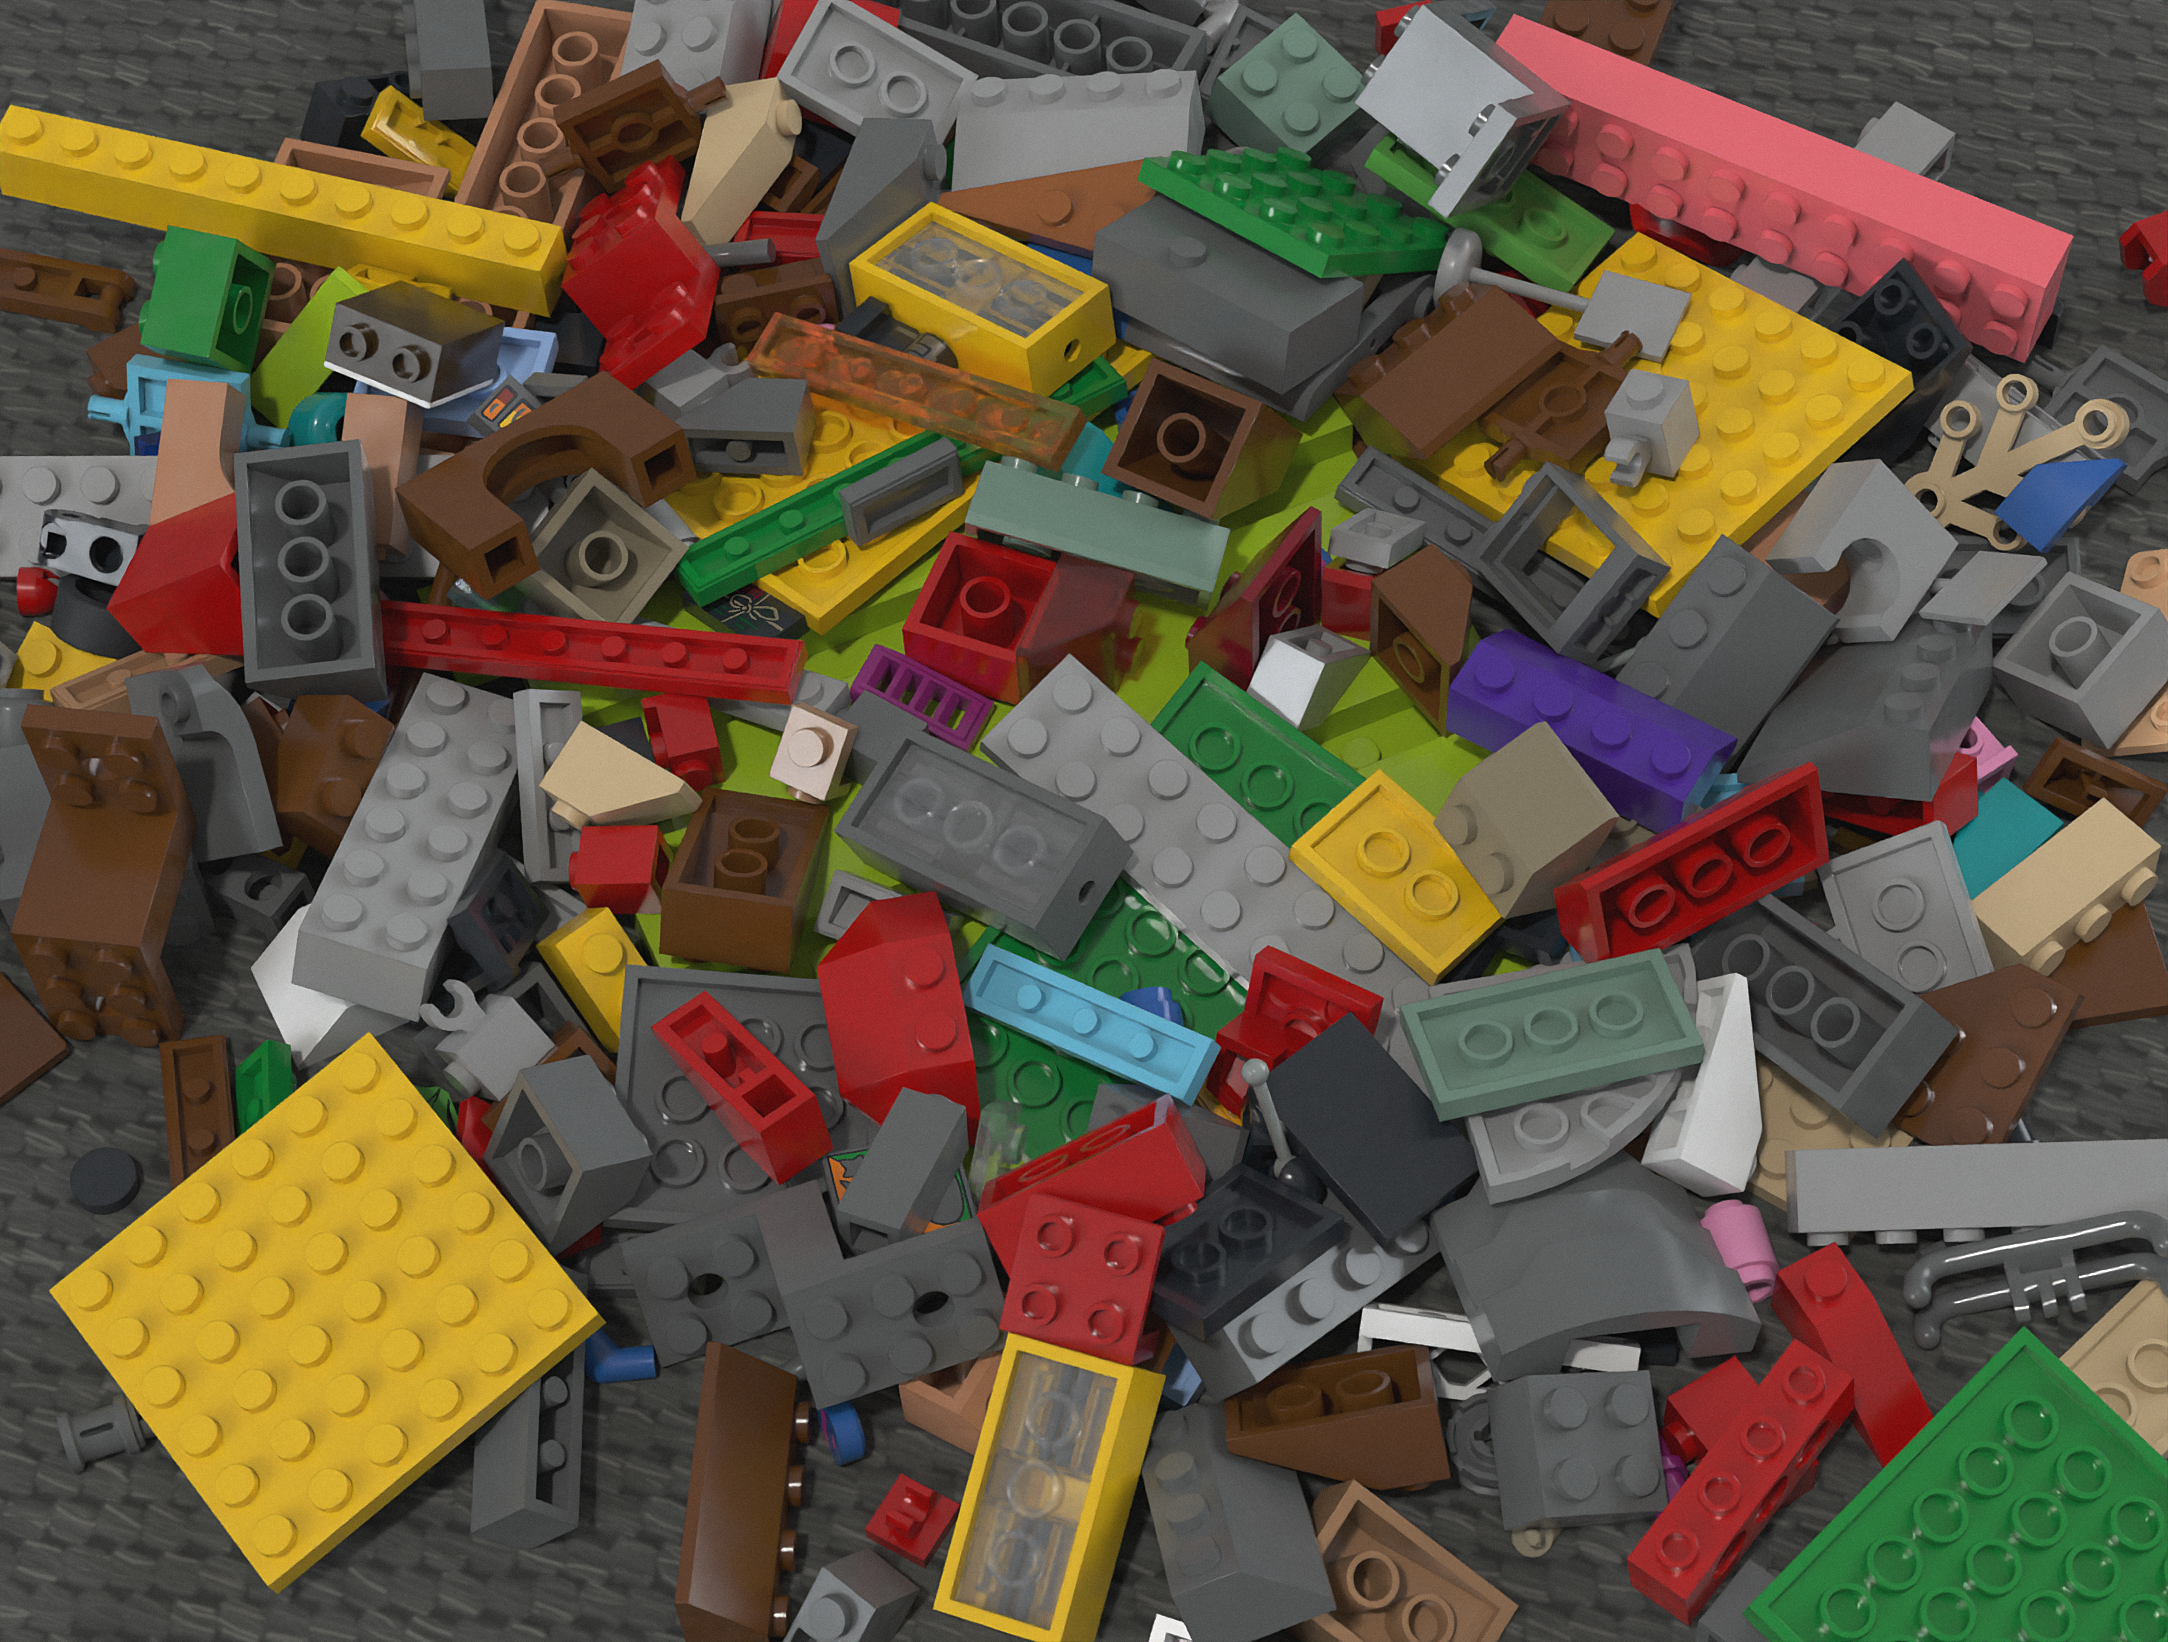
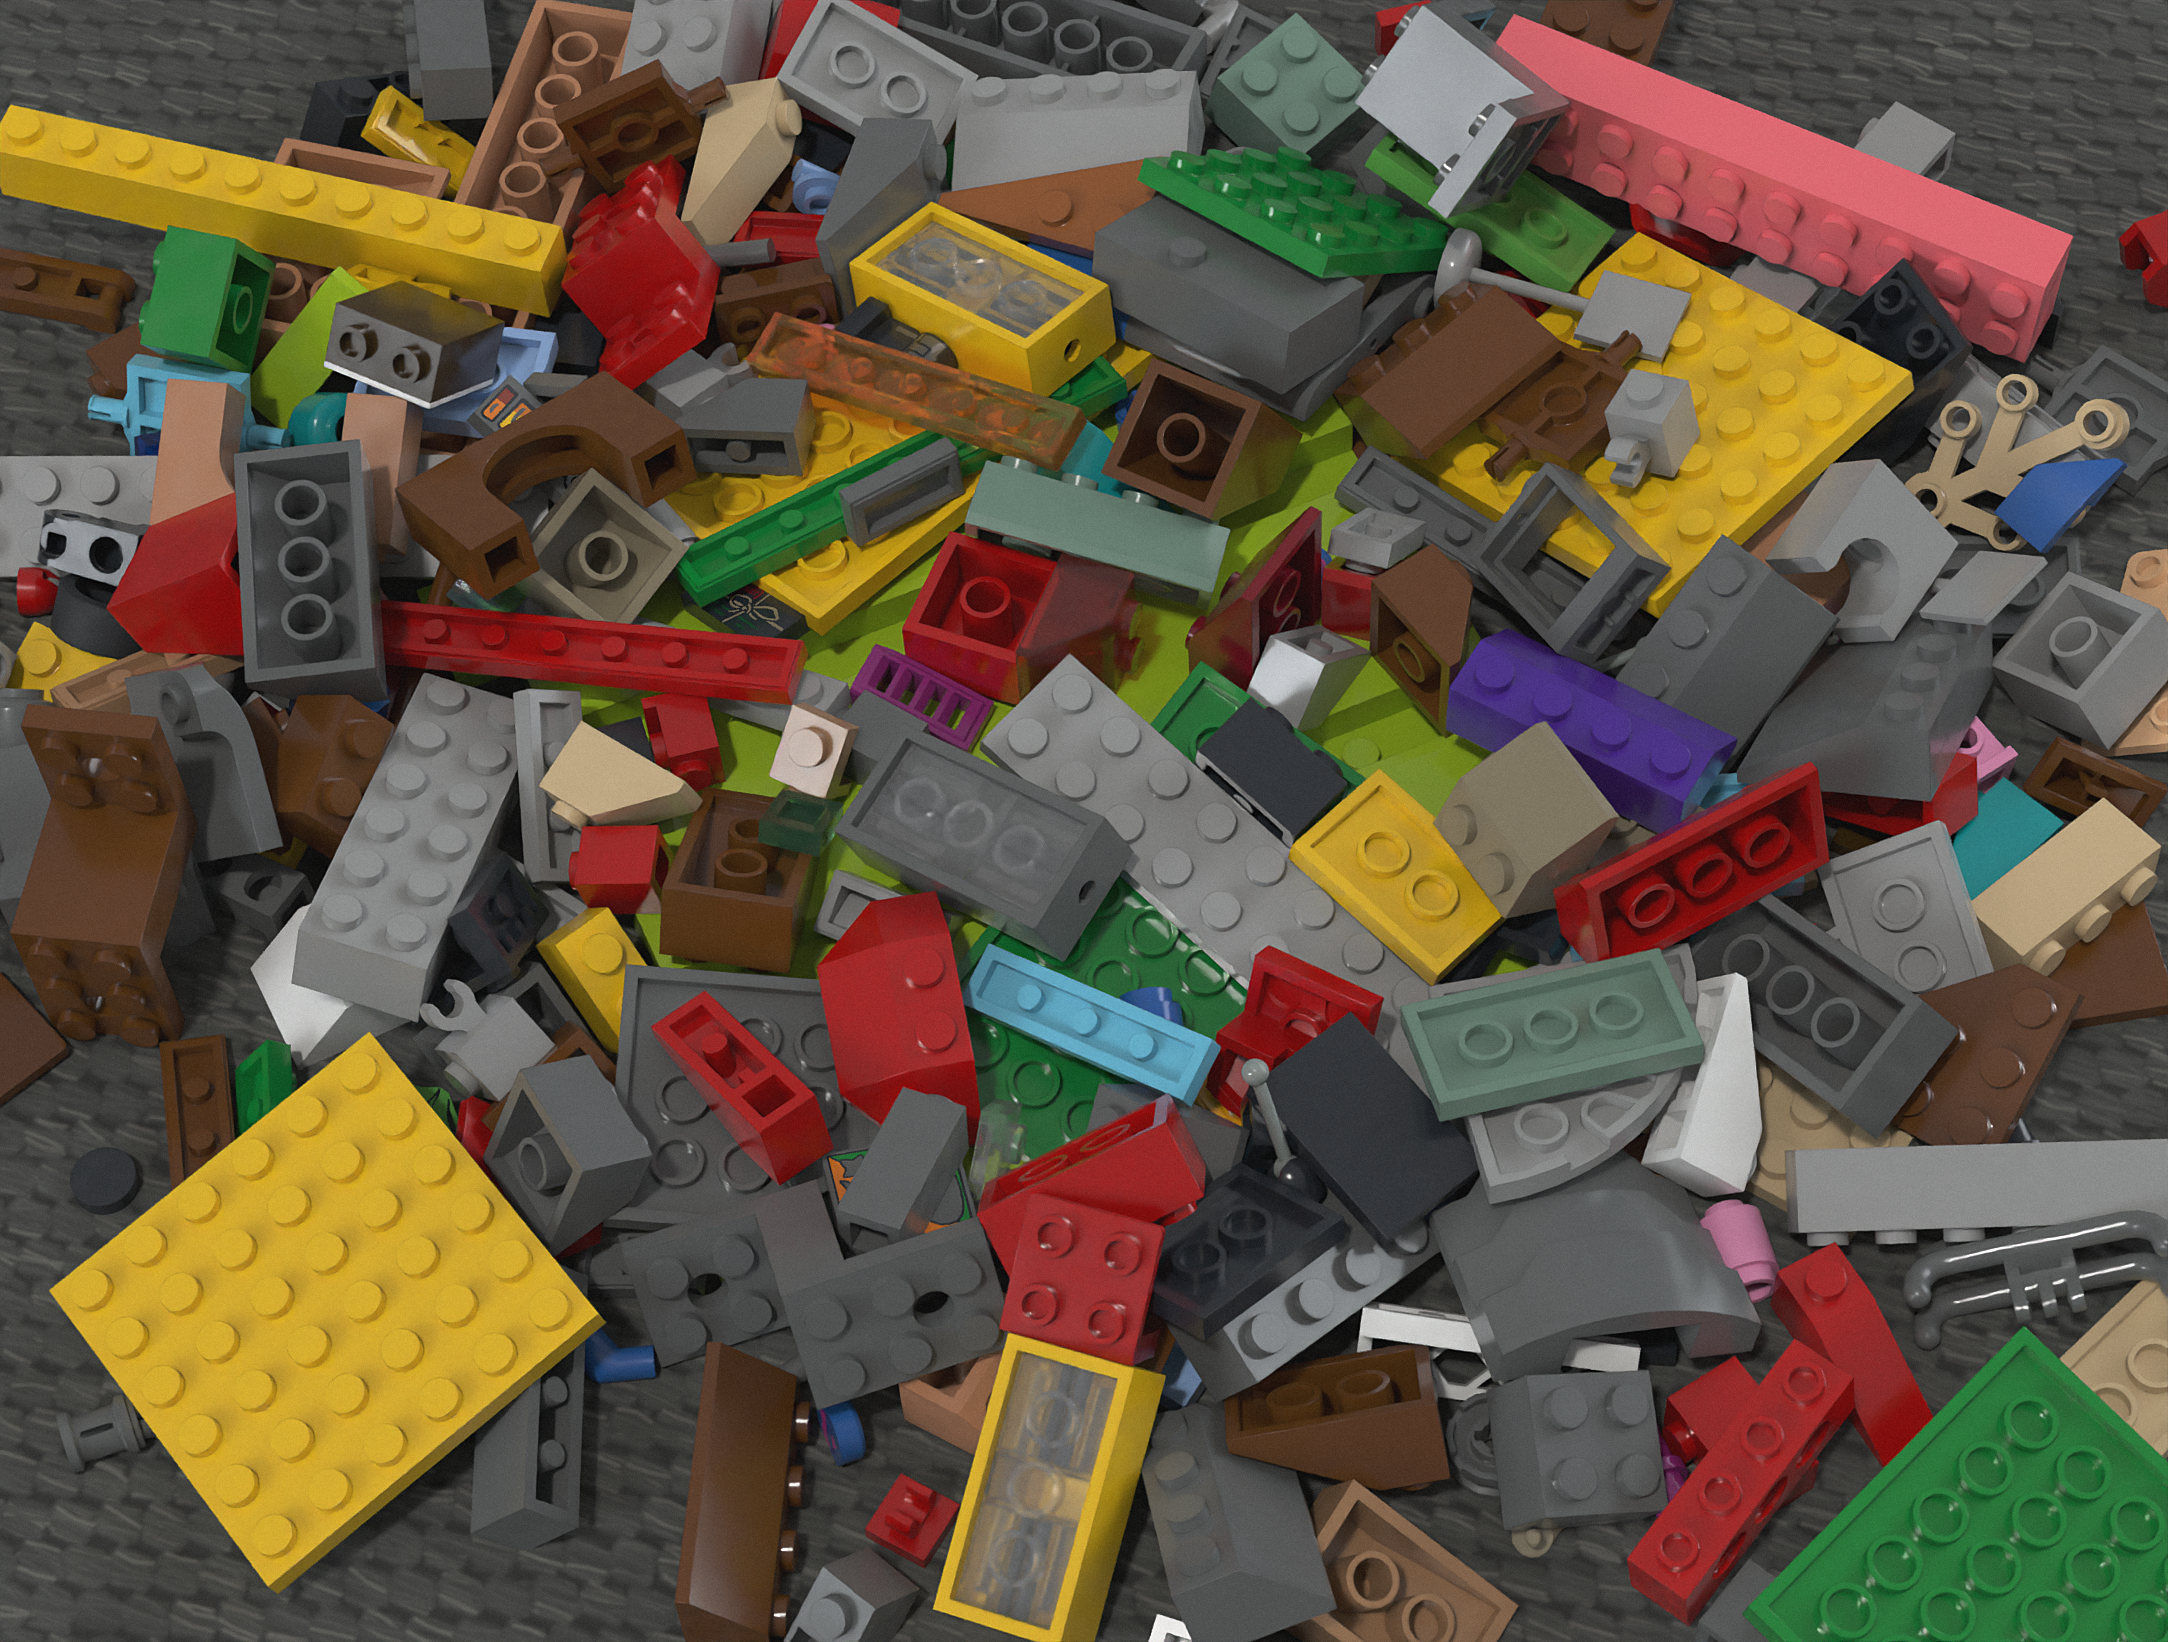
none -> clear green tile [758,789,843,857]
none -> medium blue plate [792,159,840,215]
none -> black brick [1194,697,1348,849]

